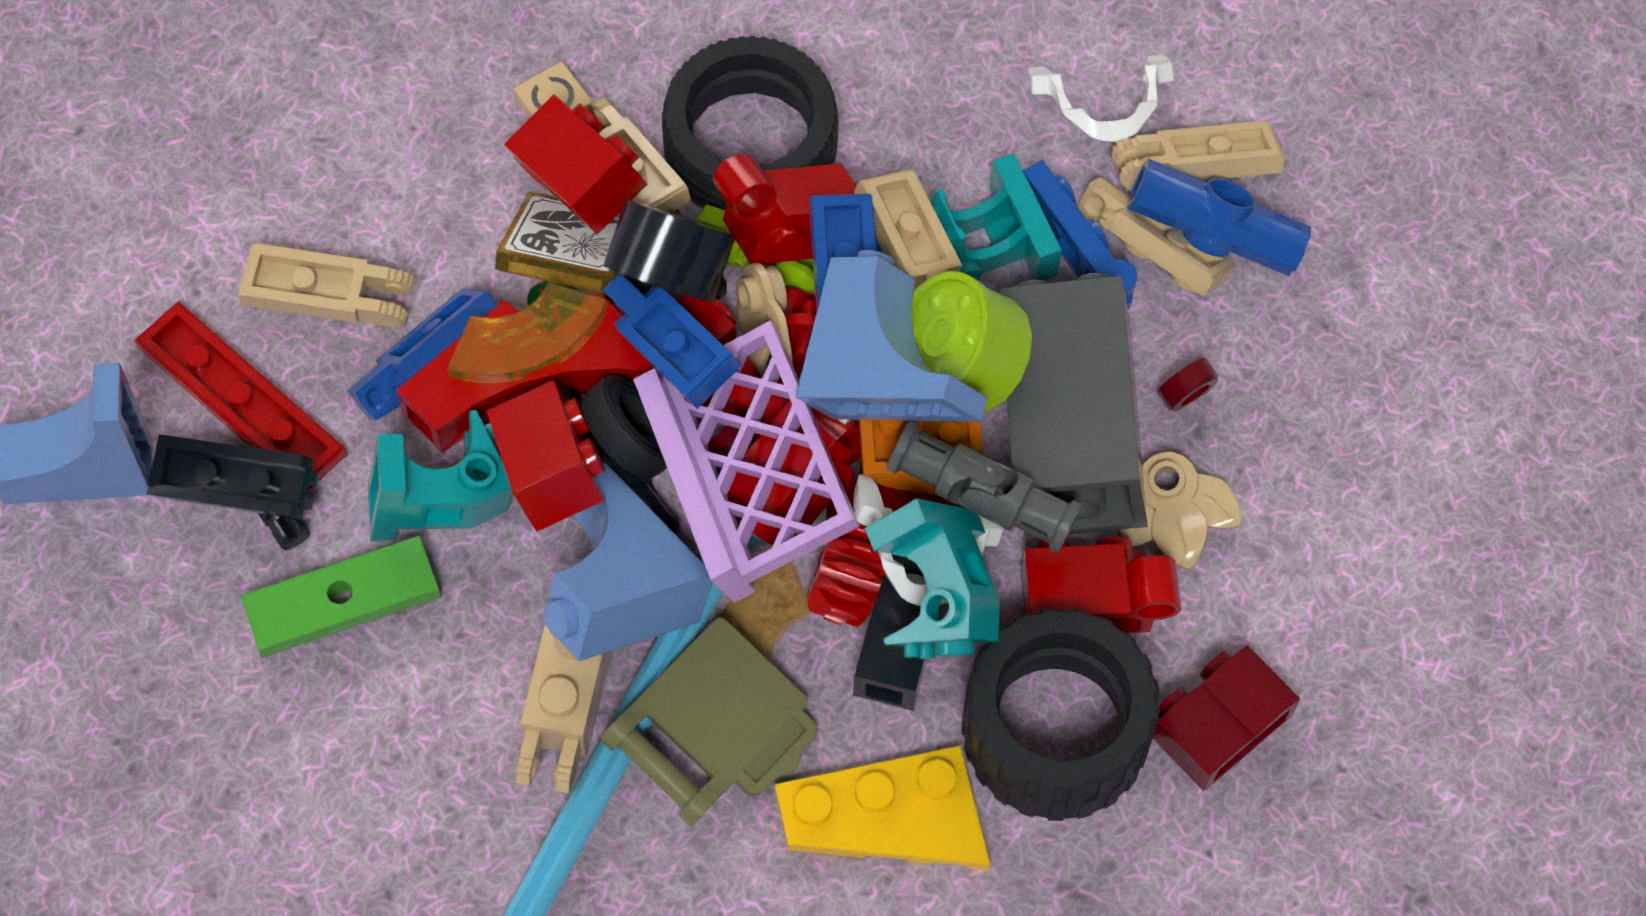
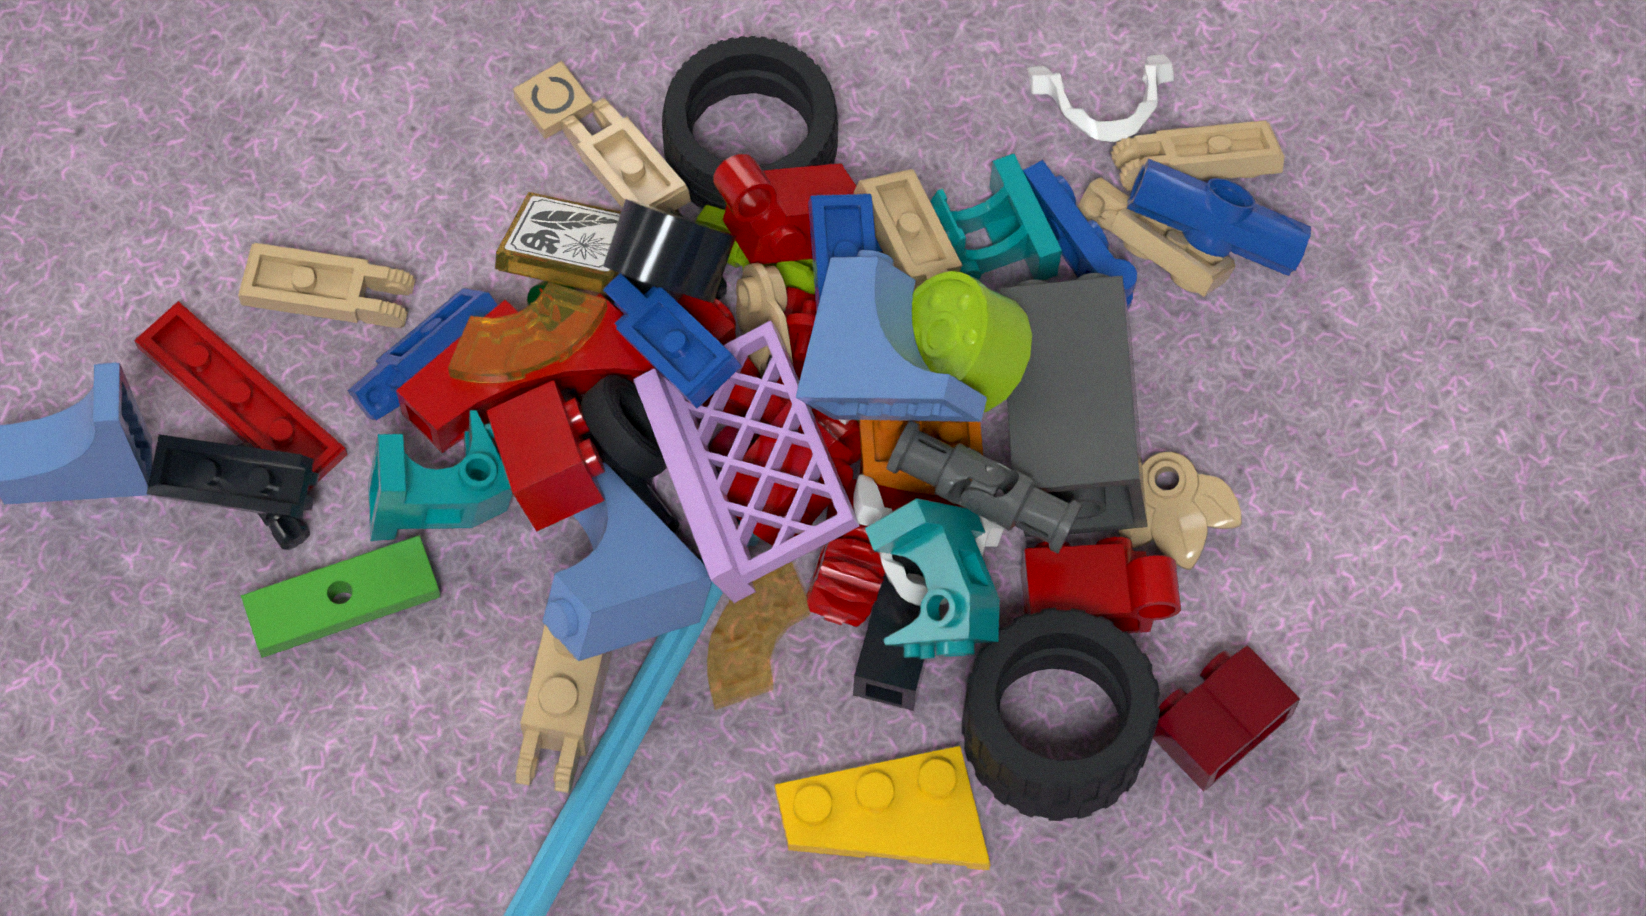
red hinge [504,94,648,235] -> none
olive piece [599,618,818,827] -> none
dark red tile [1157,358,1219,411] -> none

